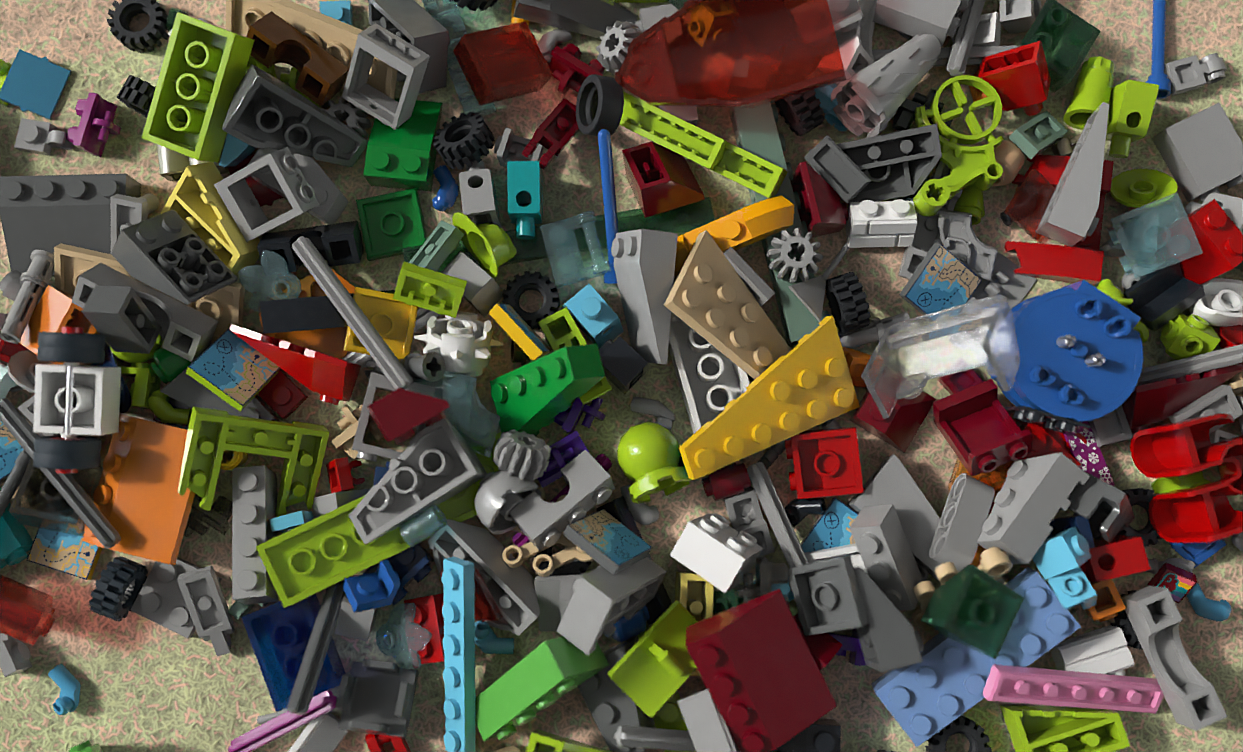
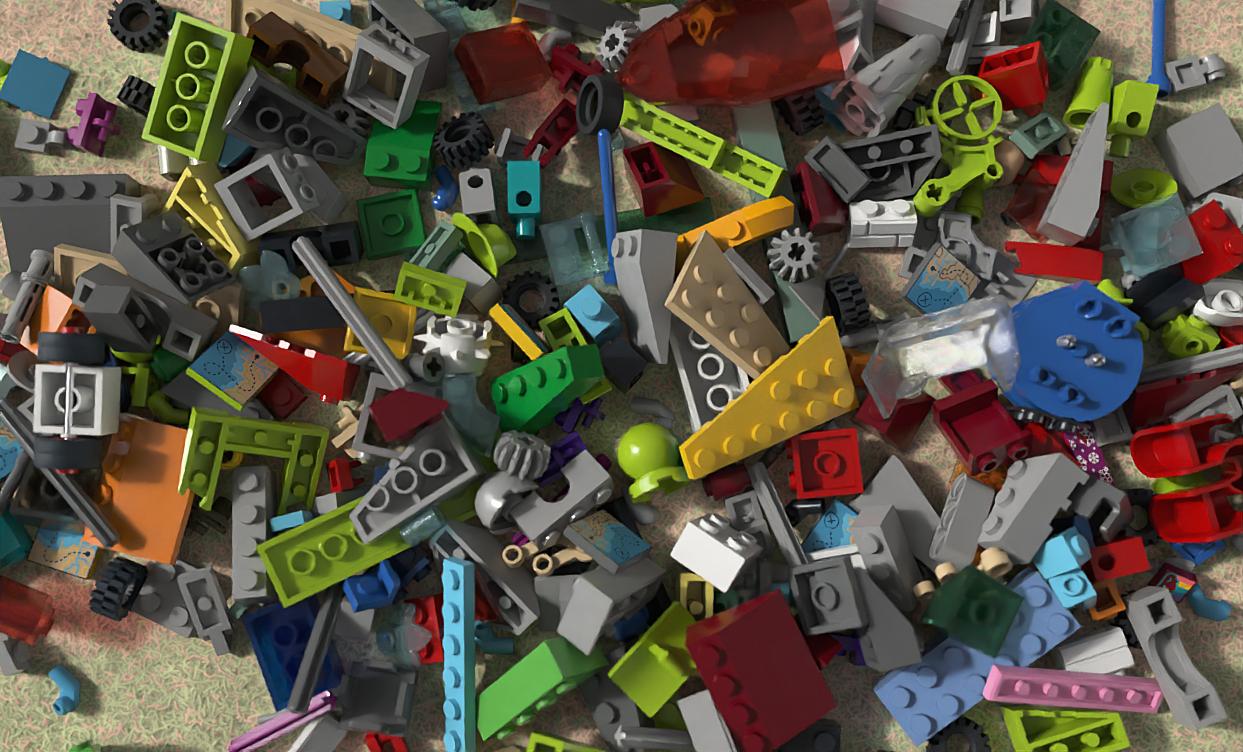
none -> clear light blue hand [611,132,627,152]

